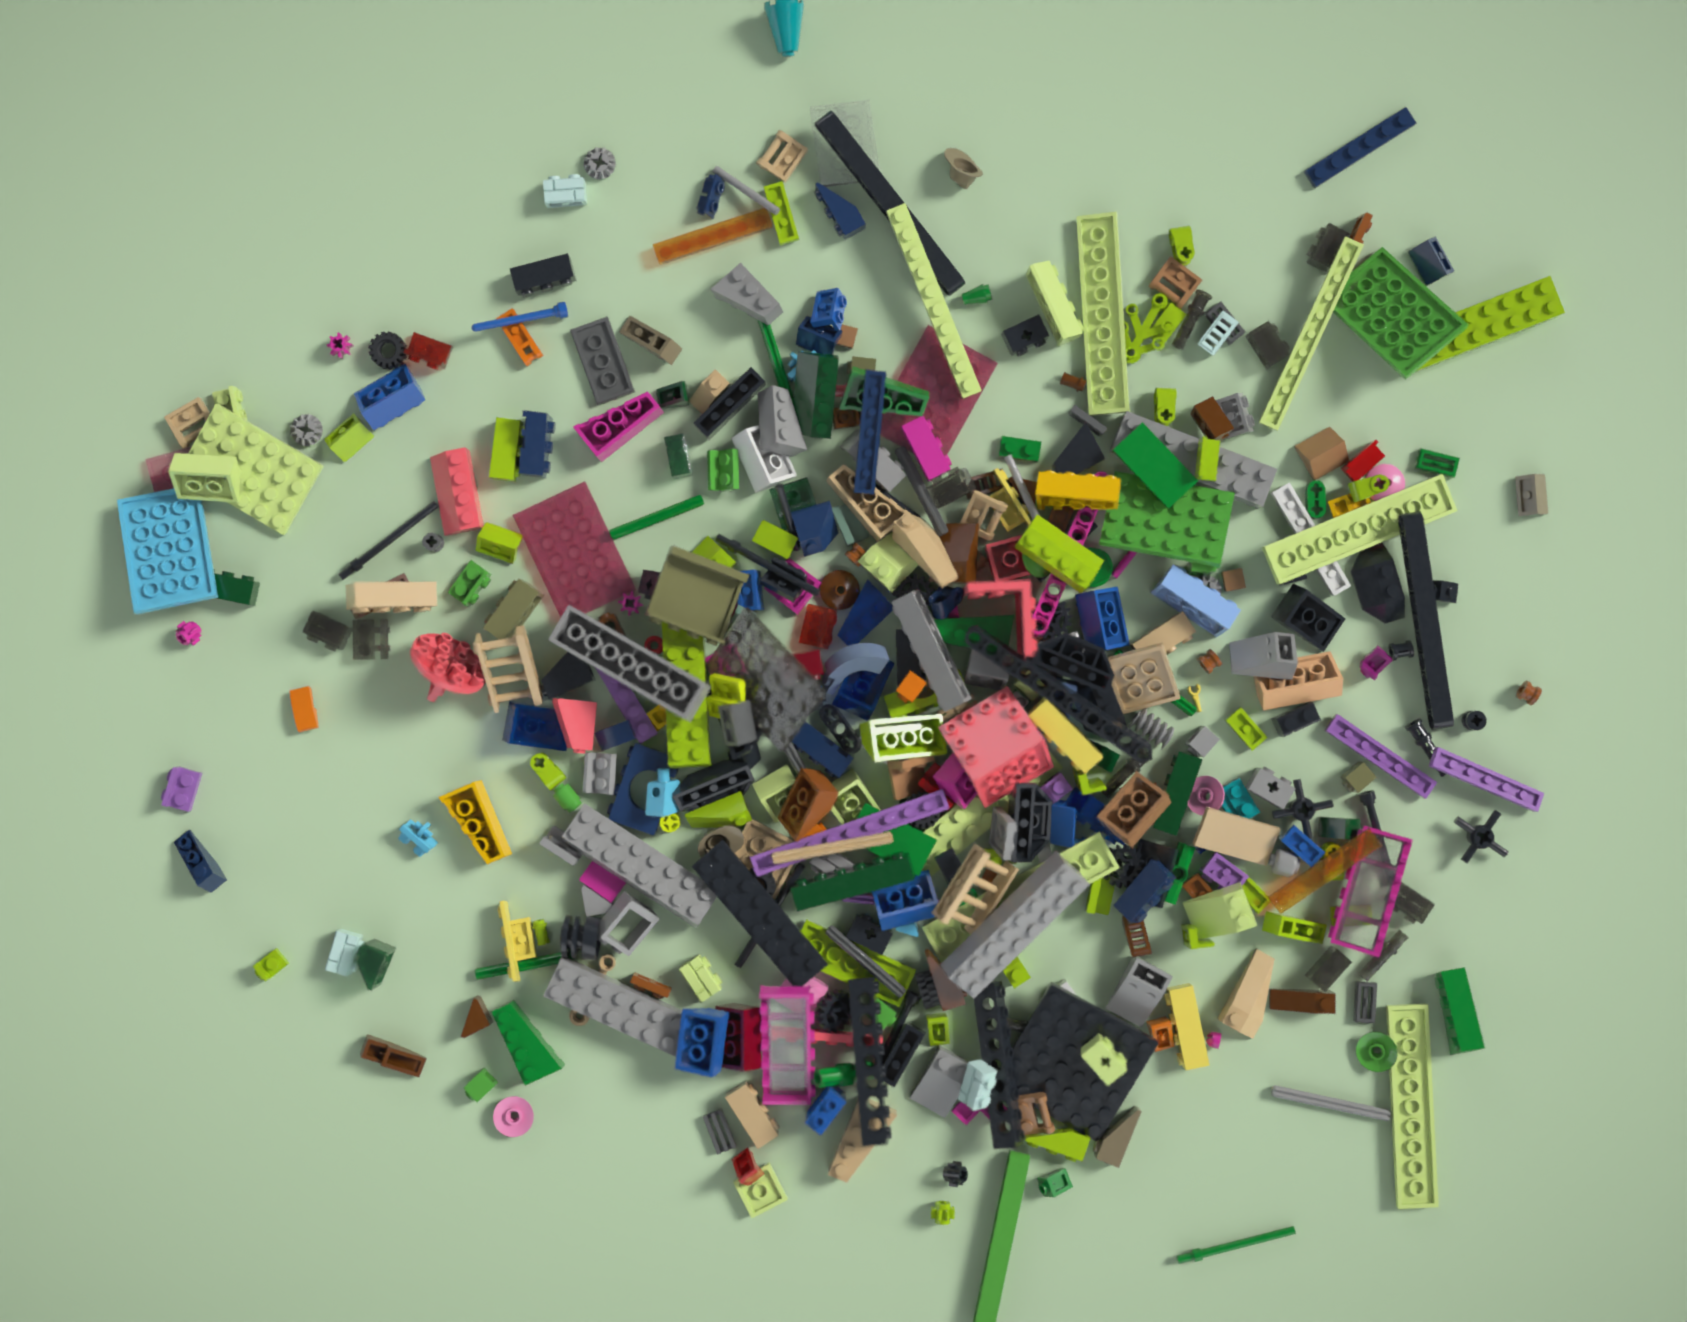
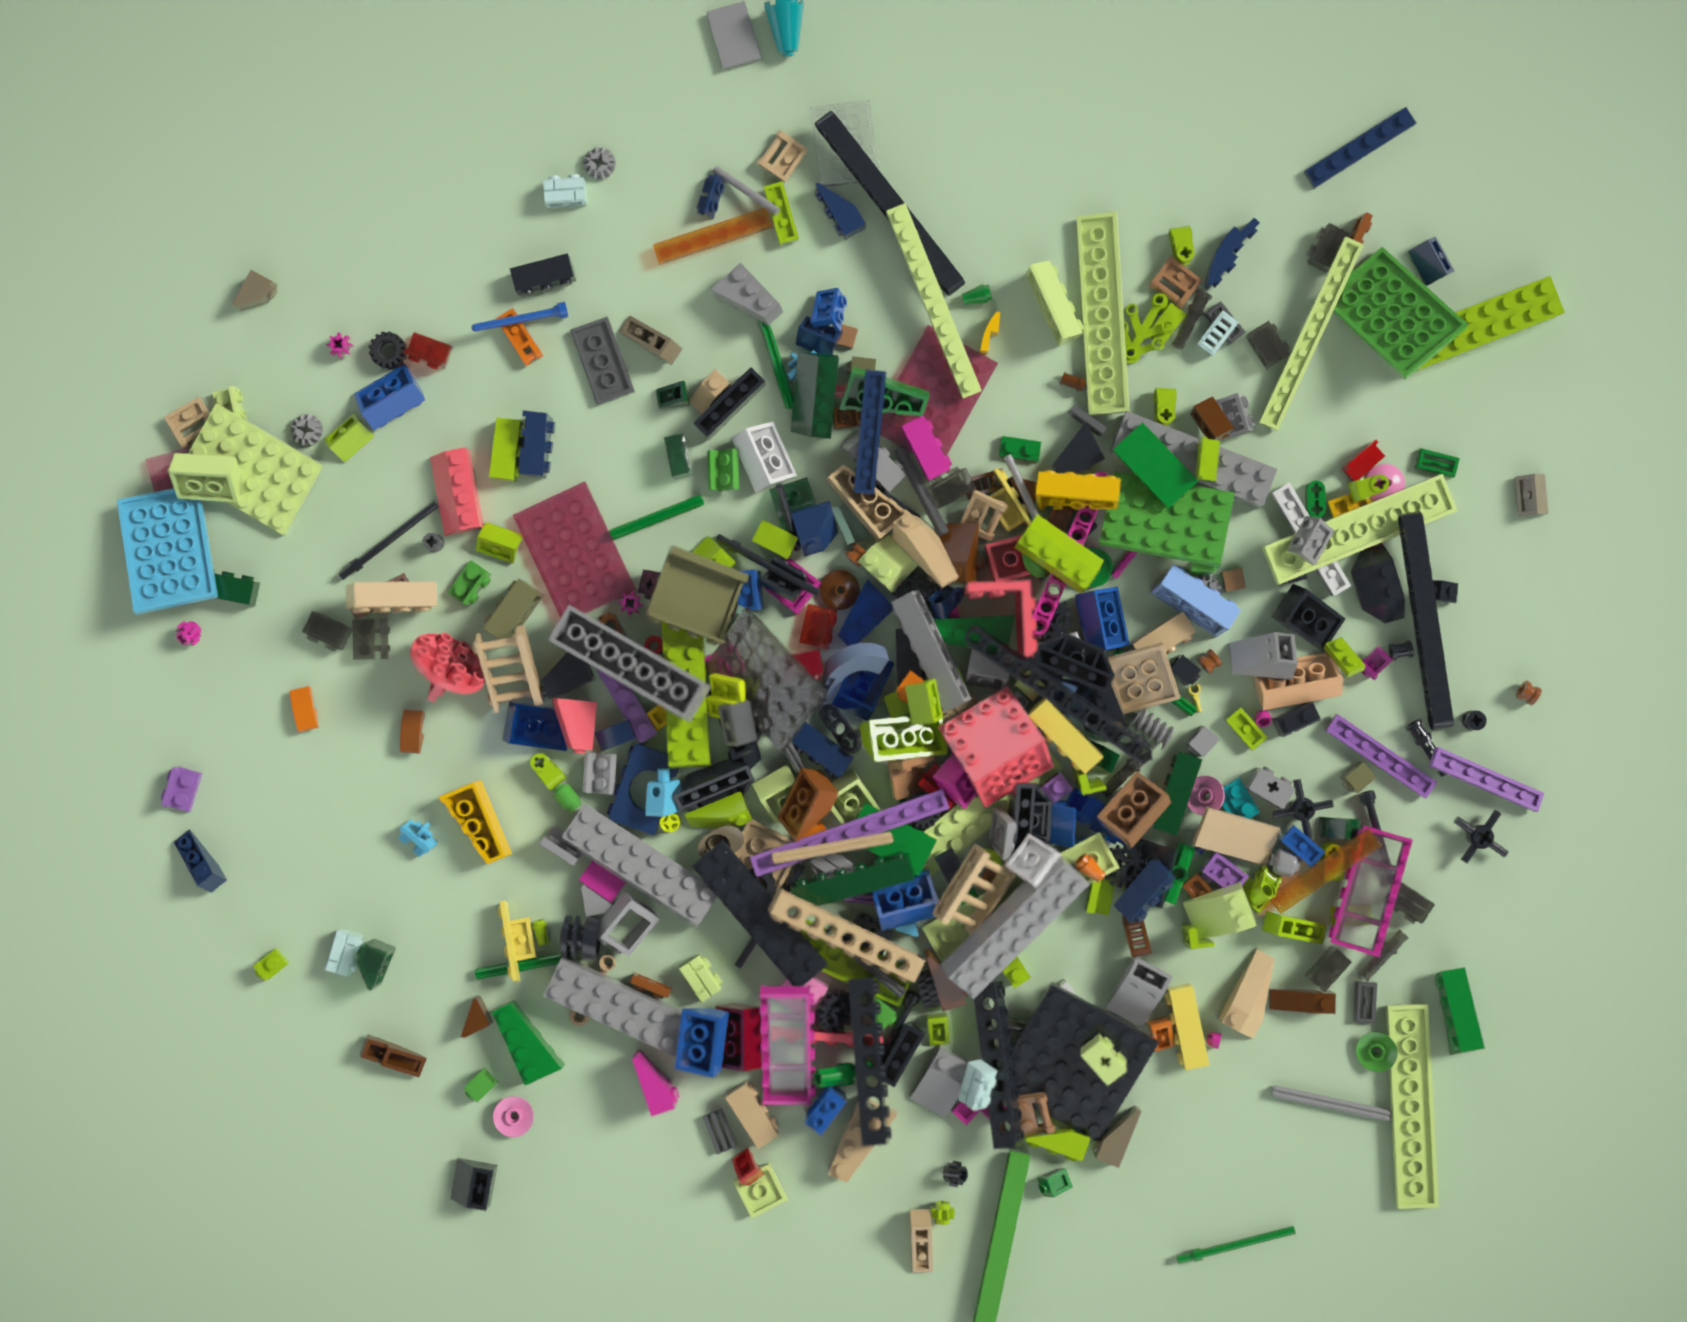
dark pink wedge [573,392,664,462] -> none
light grey wedge [758,385,807,457] -> none
dark tan piece [944,148,983,189] -> none
black brick [1001,314,1049,357] -> none
medium nougat slope [1294,426,1349,481] -> none
none -> dark tan slope [232,270,278,311]
none -> dark orange slope [400,710,425,754]
none -> black slope [450,1158,498,1211]
none -> dark pink slope [632,1050,680,1117]
none -> light grey tile [707,1,761,71]
none -> tan brick [768,888,925,983]
none -> lime panel [905,679,943,725]
none -> tan slope [910,1209,933,1273]
none -> yellow slope [979,312,1000,355]
none -> white tile [1005,834,1060,888]
none -> orange cone [1075,853,1106,882]
none -> black brick [1170,654,1201,686]
none -> dark blue slope [1204,217,1260,290]
none -> lime piece [1249,865,1282,905]
none -> dark pink hinge [1255,710,1272,727]
none -> light grey bracket [1287,516,1334,565]
none -> lime plate [1324,637,1366,677]

